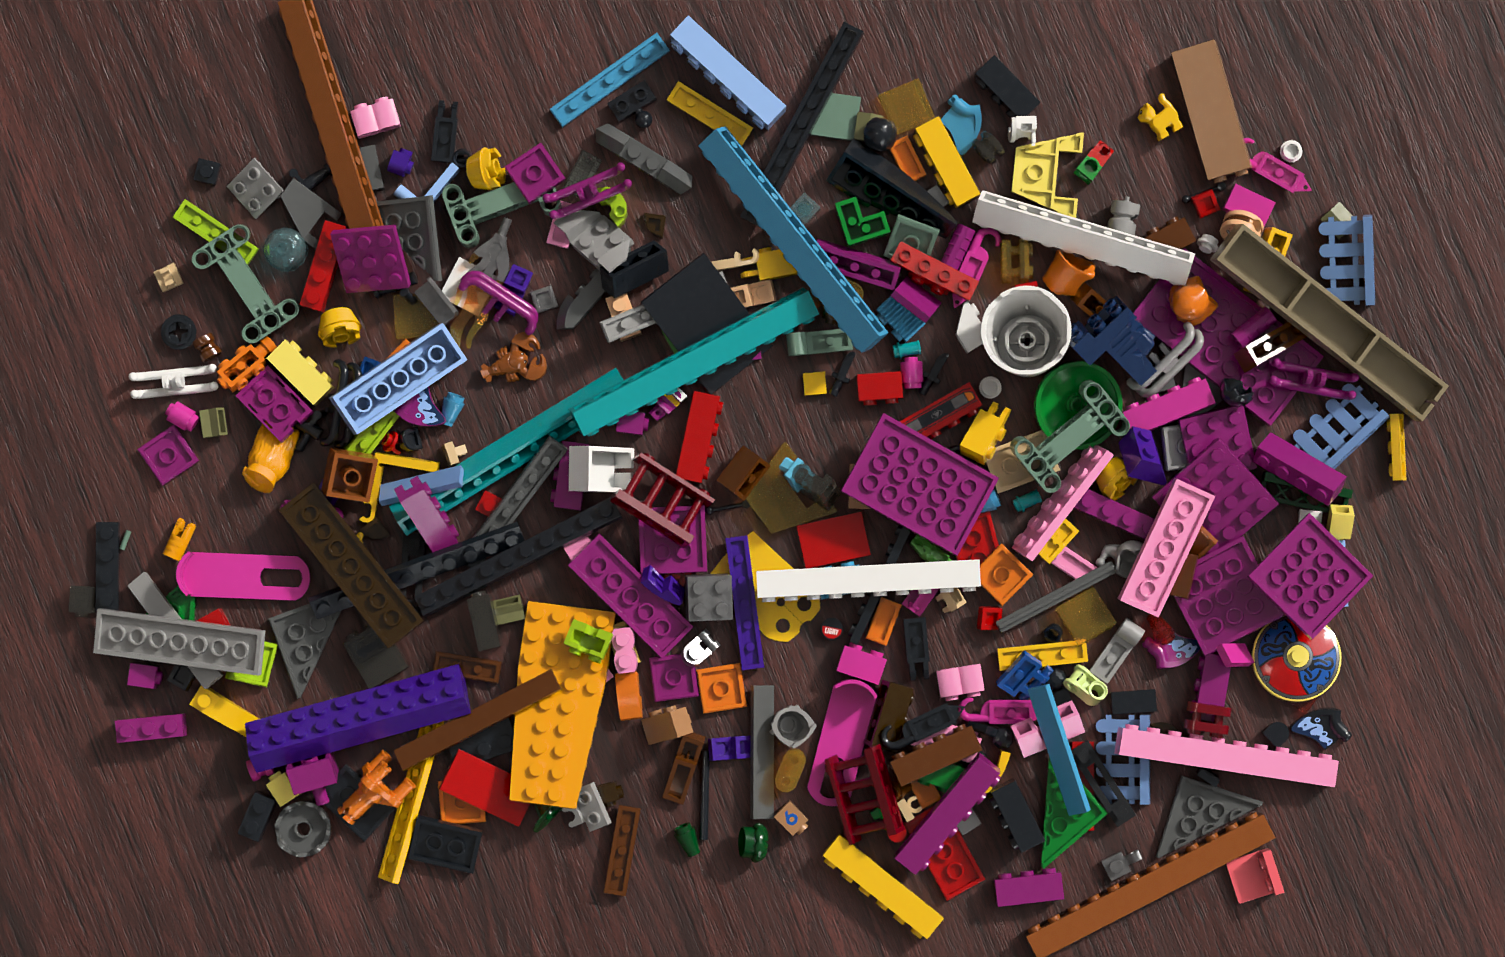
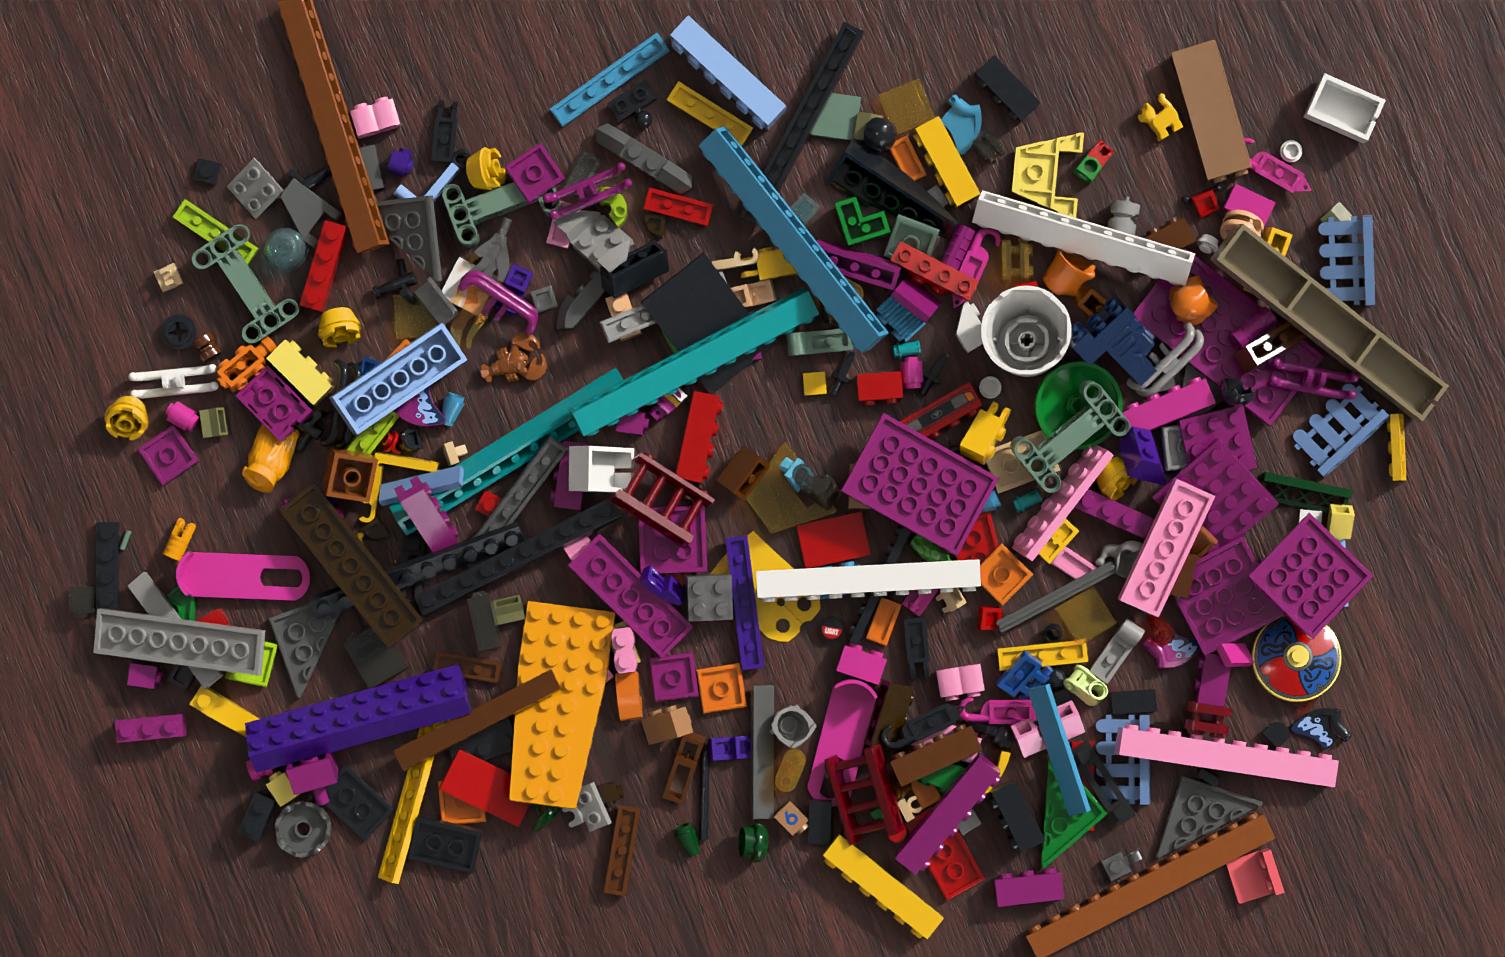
magenta plate [330,225,411,293] -> none
orange wheel [337,749,416,825] -> none
lime cylinder [563,619,614,664] -> none
plate [681,629,720,667] -> none
black hinge [705,499,751,515] -> none
white piece [1008,116,1037,146] -> none
magenta brick [1252,432,1347,506] -> none
none -> yellow cone [104,396,149,440]
none -> red plate [643,188,713,227]
none -> black tile [808,799,832,845]
none -> white piece [1303,73,1386,144]

